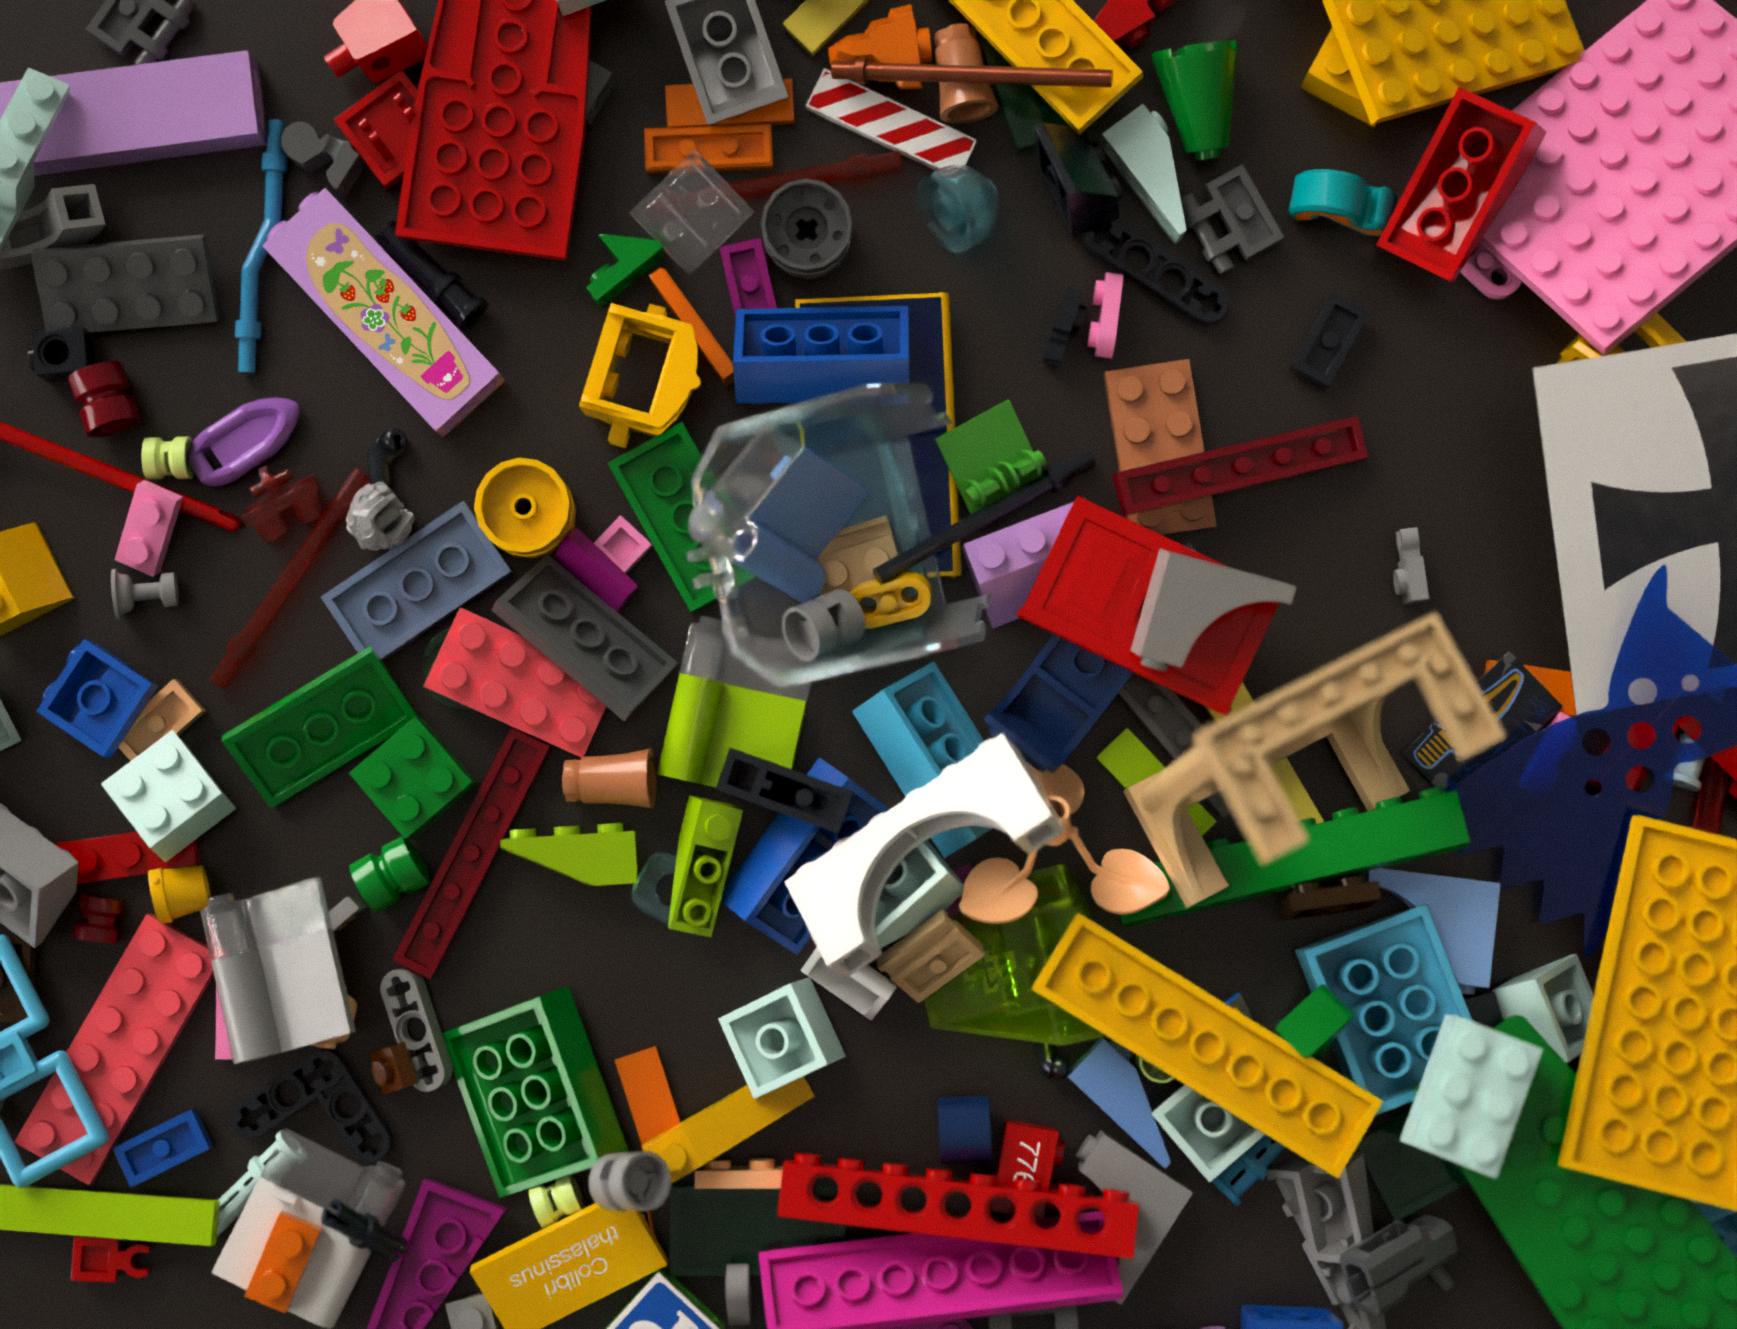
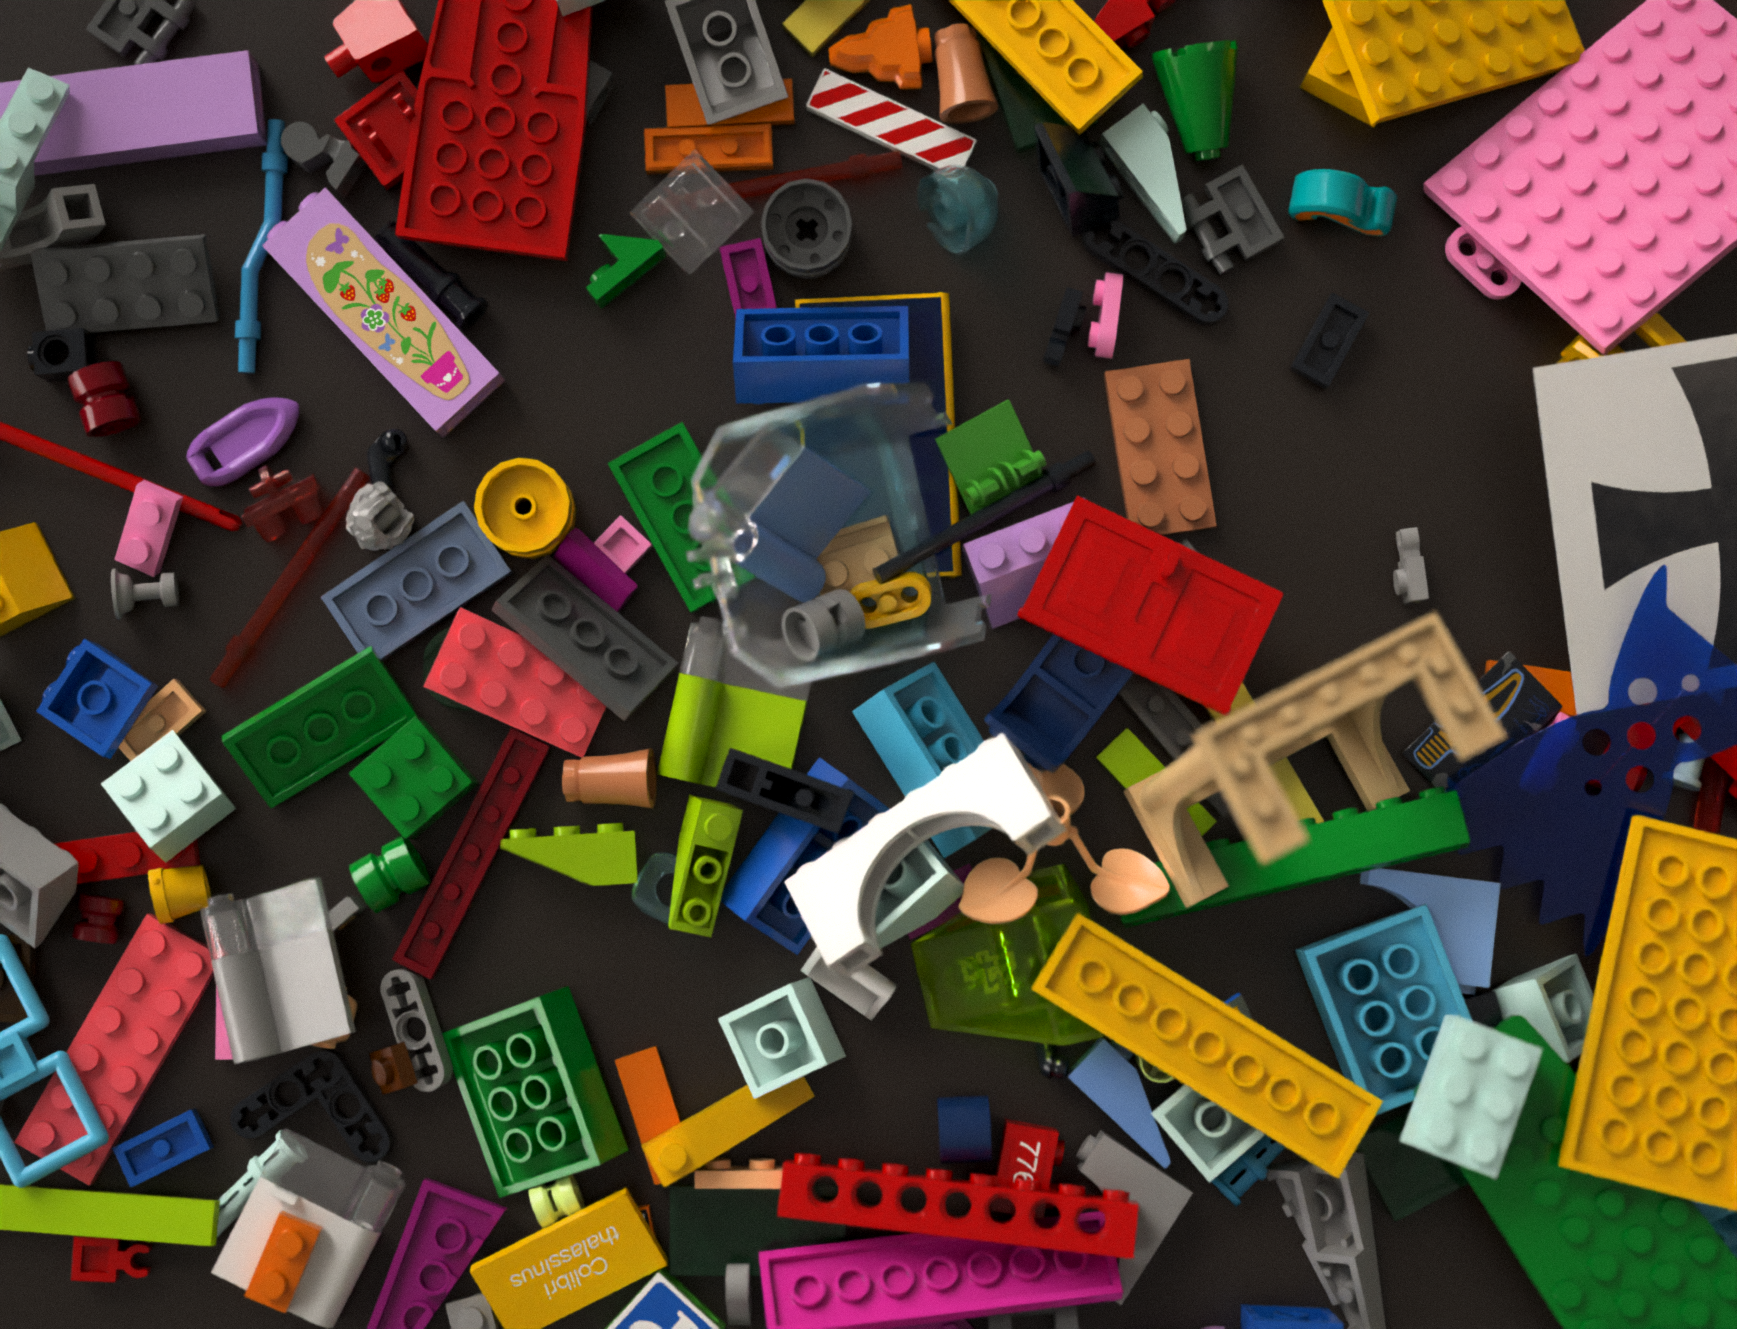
yellowish green wheel [141,436,195,480] -> none
black pin [321,1199,407,1263] -> none
yellow animal [579,303,701,449] -> none
light grey wheel [589,1151,671,1211] -> none
orange tile [649,267,734,387] -> none
copper bar [831,58,1113,88] -> none
tan plate [876,909,985,1003] -> none
dark red plate [1112,416,1369,517] -> none
light grey arch [1130,549,1296,671] -> none
green slope [1275,984,1355,1061] -> none
dark brown plate [1279,876,1381,921] -> none
dark grey piece [1340,1214,1458,1316] -> none
red slope [1376,87,1547,283] -> none

